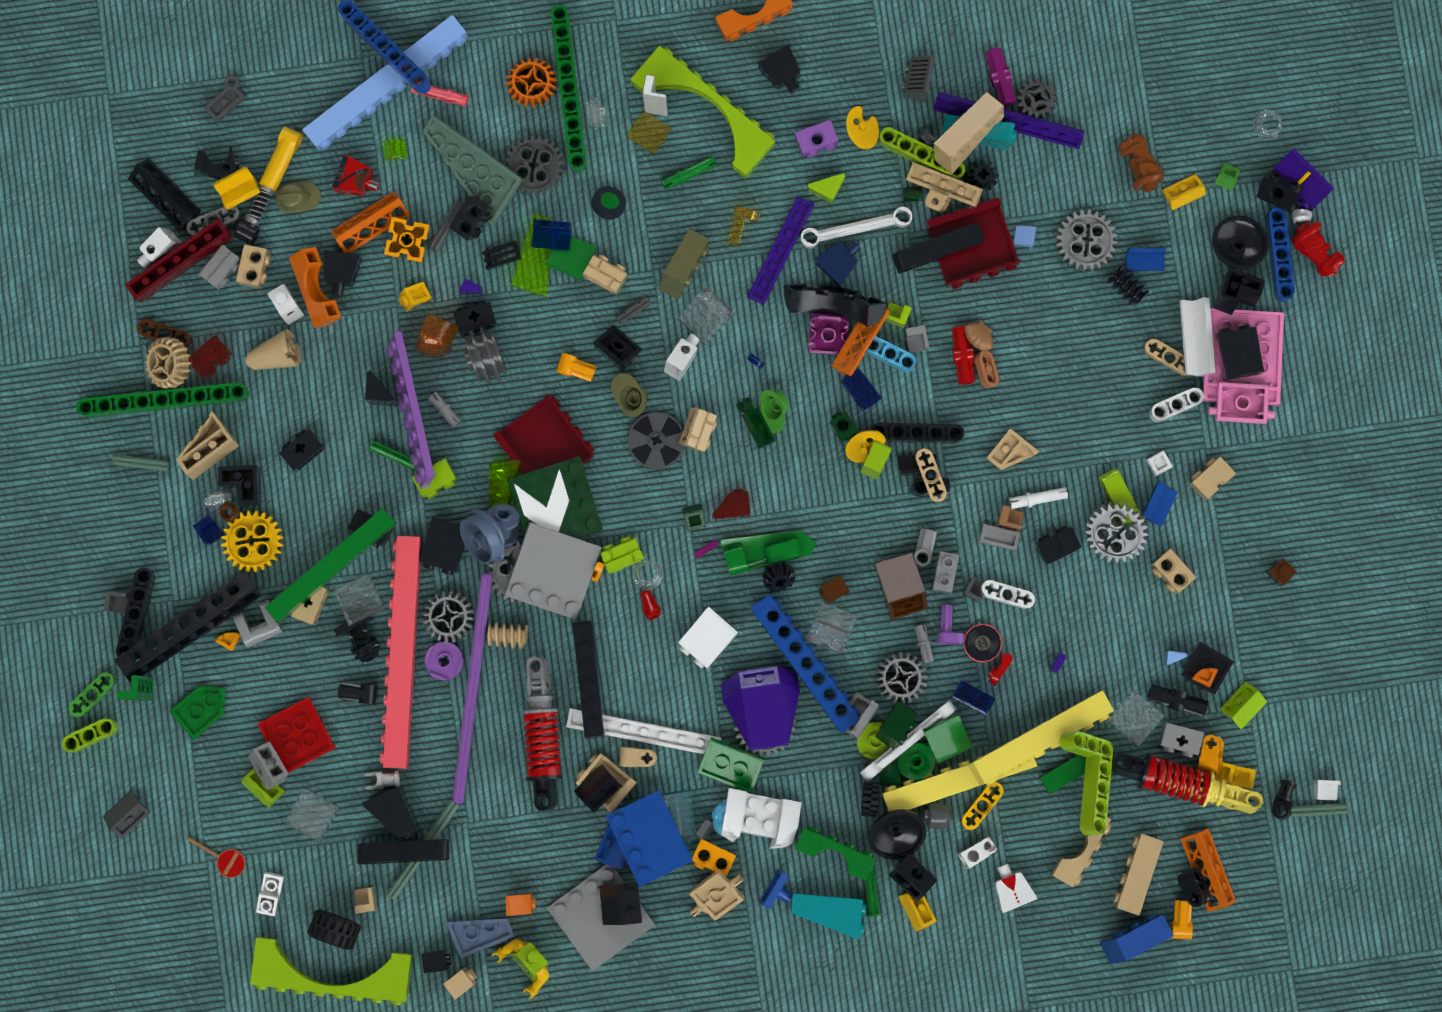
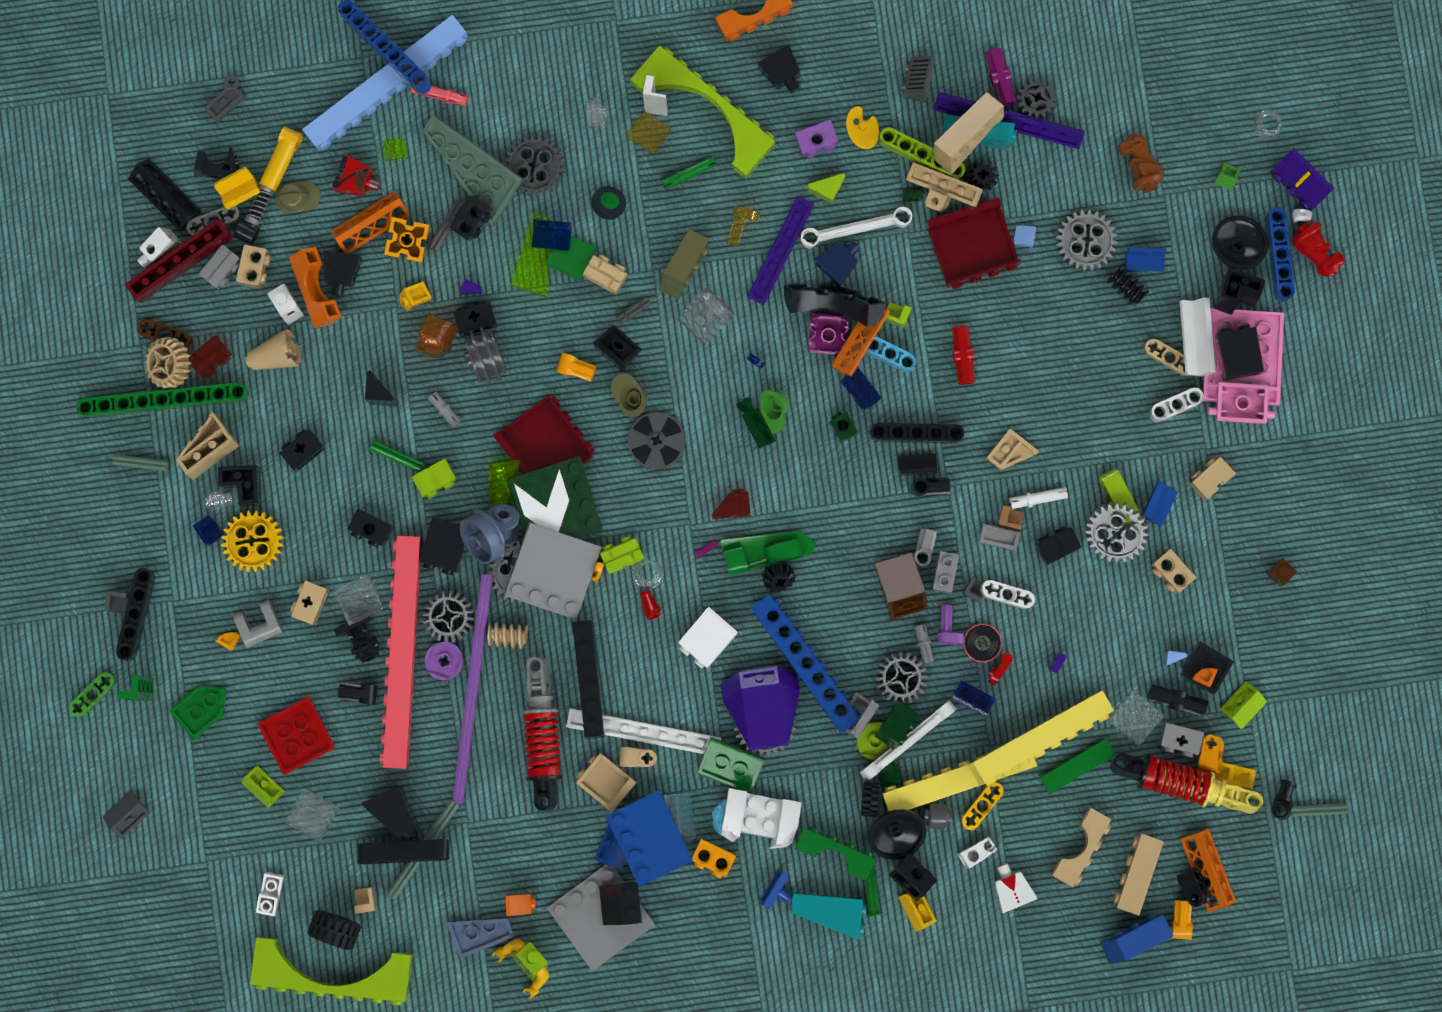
lime beam [62,718,118,753] -> none
black brick [114,572,261,683] -> none
piece [187,837,246,878] -> none
reddish brown plate [219,502,238,522] -> none
light grey brick [248,741,288,790] -> none
green tile [264,508,397,624] -> none
white piece [365,771,400,790] -> none
medium lavender plate [386,331,435,489] -> none
black brick [421,950,452,973] -> none
tan brick [443,967,477,999] -> none
black tile [482,241,521,270] -> none
orange gear [506,57,557,108] -> none
green beam [551,4,587,173] -> none
black panel [574,765,622,813] -> none
white torso [664,334,700,381] -> none
tan brick [679,408,717,452] -> none
dark green slope [682,504,706,531] -> none
tan plate [689,870,745,921] -> none
dark grey tile [696,819,713,839] -> none
clear brick [807,602,858,654] -> none
reddish brown brick [819,575,850,604] -> none
yellow piece [845,430,886,463] -> none
lime slope [860,440,892,480] -> none
black beam [891,223,985,274] -> none
green dish [898,743,936,780] -> none
light grey panel [905,325,929,353] -> none
tan beam [915,448,947,502] -> none
dark grey bush [917,129,935,147] -> none
green tile [923,713,972,764] -> none
medium nougat animal [964,320,993,351] -> none
nougat plate [974,350,999,389] -> none
lime beam [1059,731,1113,836] -> none
white tile [1146,450,1173,477] -> none
yellow slope [1162,174,1206,210] -> none
black brick [1256,171,1304,213] -> none
white panel [1313,780,1341,800] -> none

